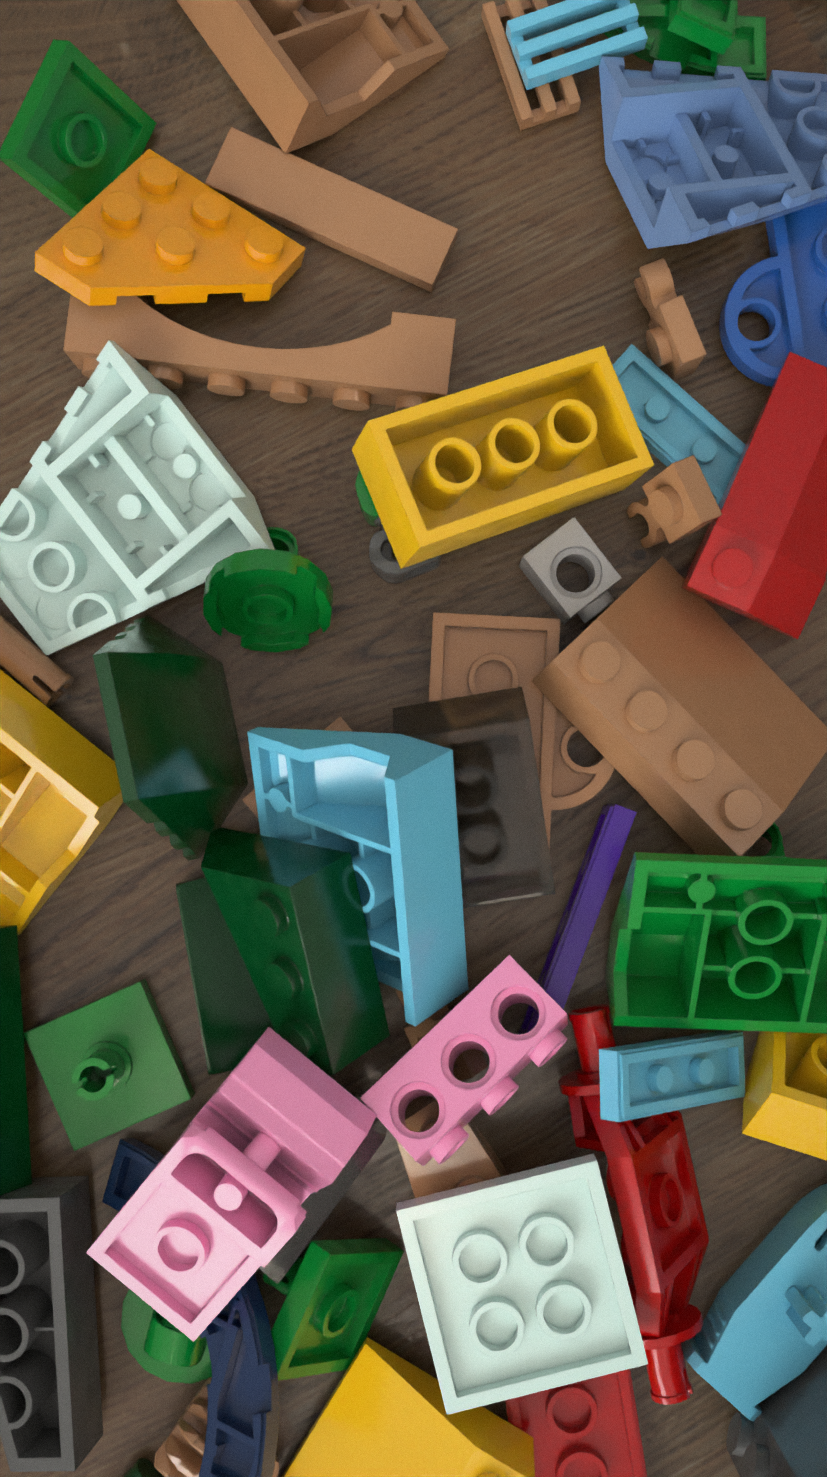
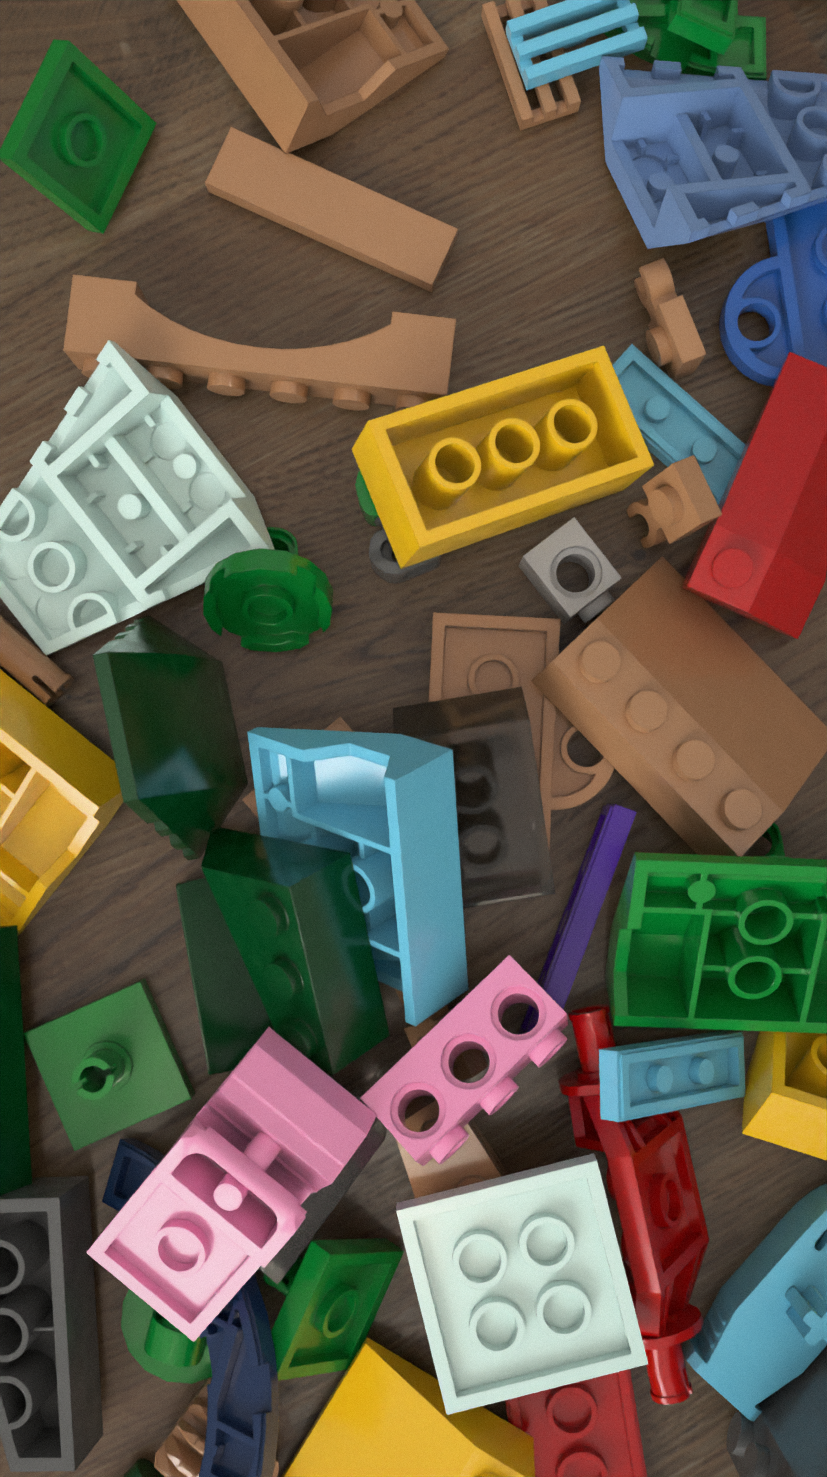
light orange plate [35,149,306,306] -> none

